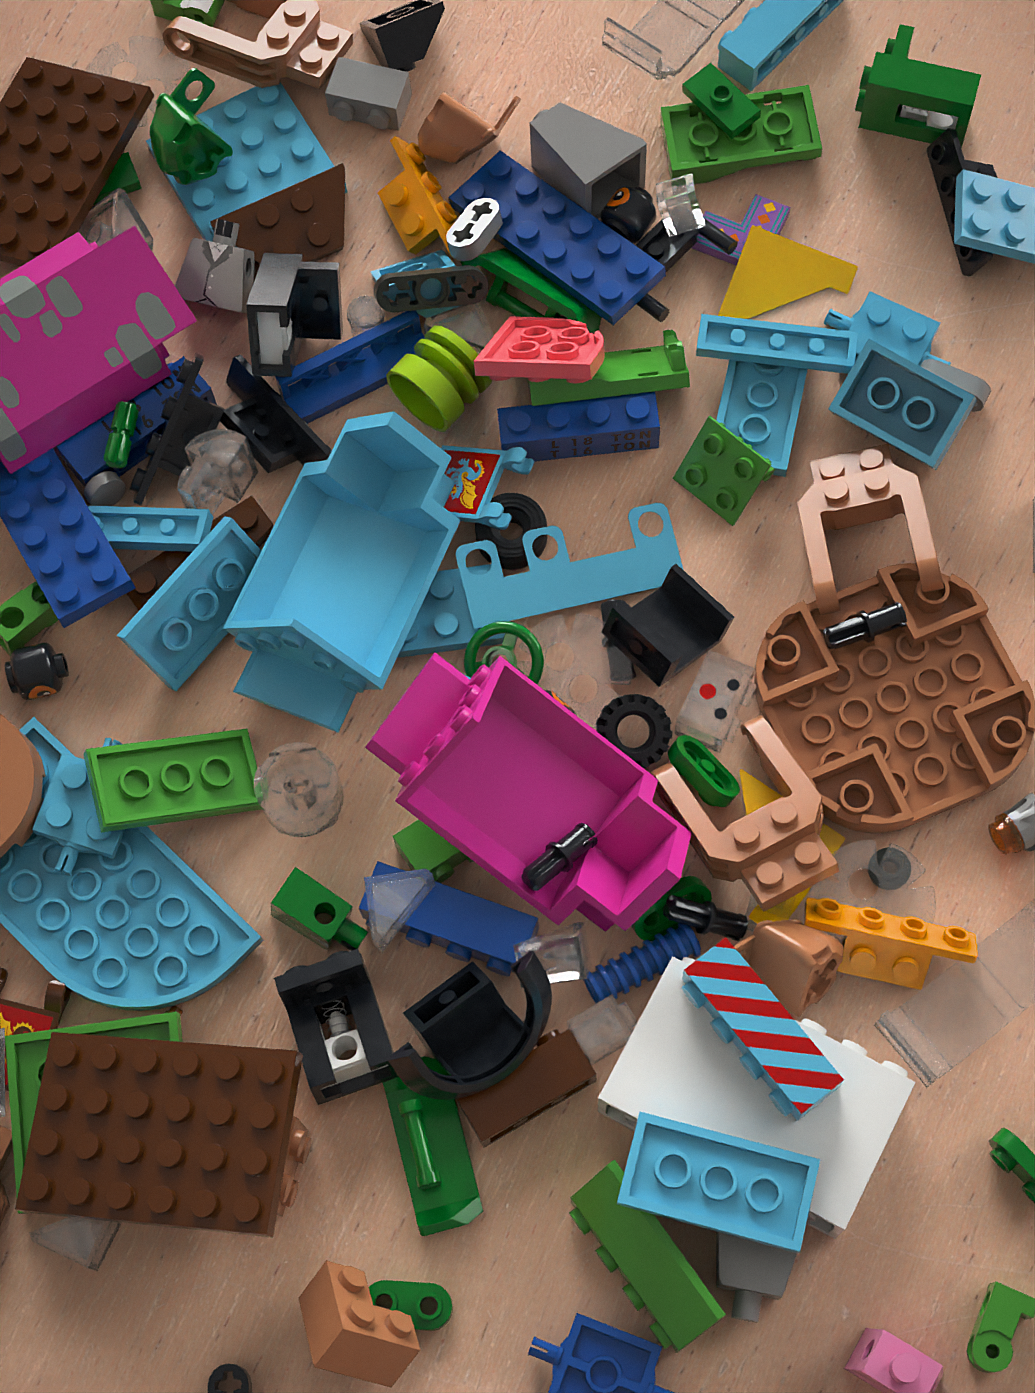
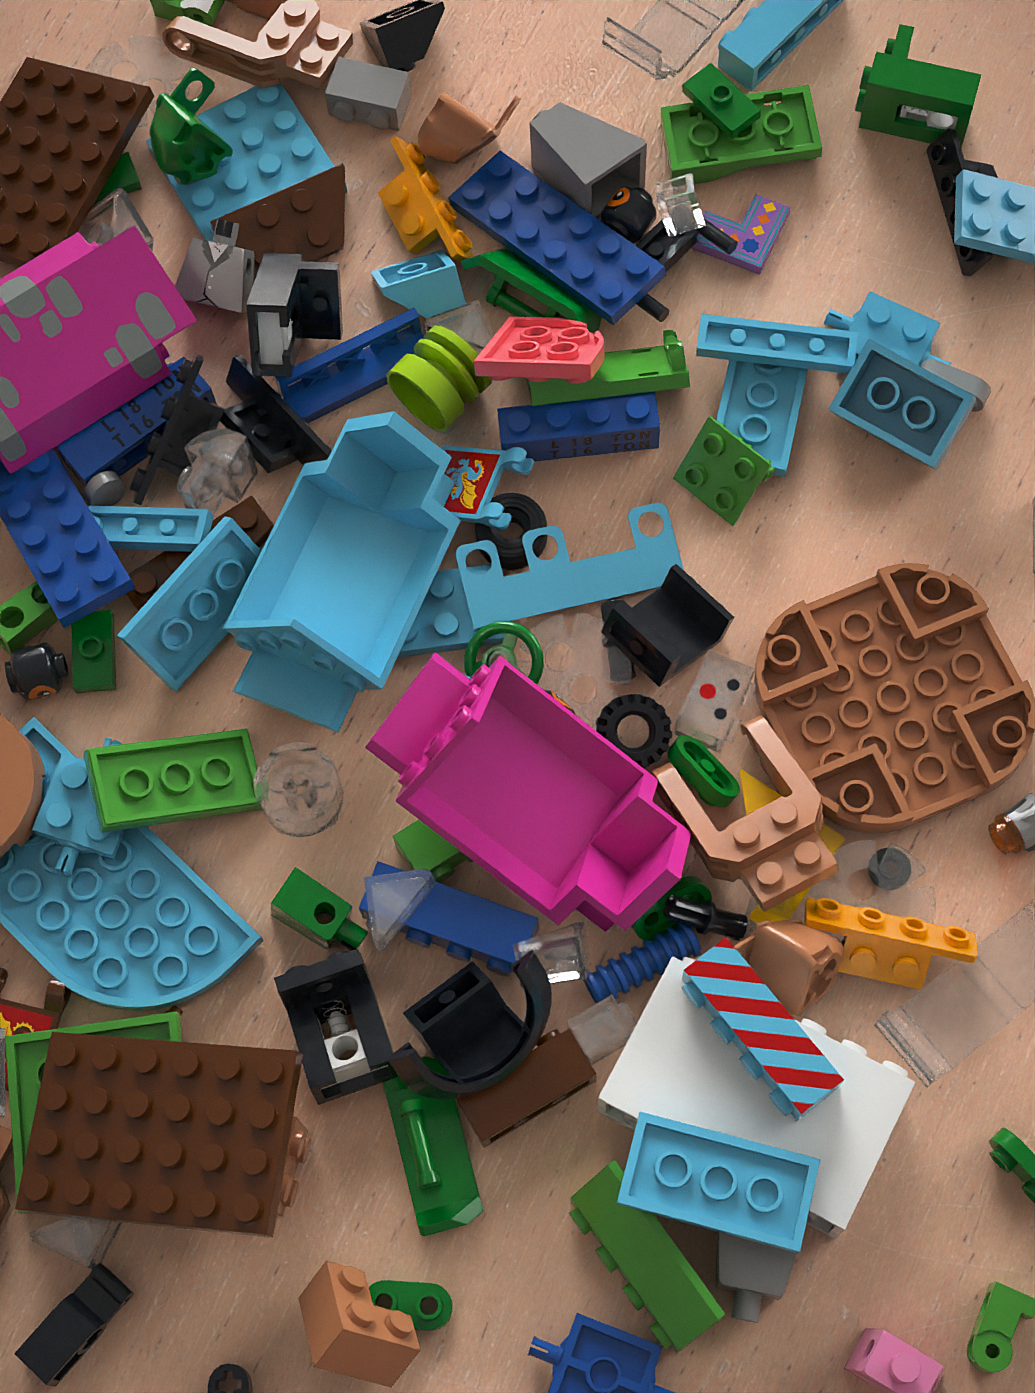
green piece [103,401,139,469] -> none
clear piece [347,296,385,349] -> none
pearl dark grey beam [373,265,488,312] -> none
light grey beam [446,198,503,261] -> none
black axle [521,823,598,891] -> none
yellow sticker [718,225,858,319] -> none
plate [797,443,944,616] -> none
black axle [823,602,907,649] -> none
none -> black piece [14,1262,134,1386]
none -> green plate [71,610,116,693]

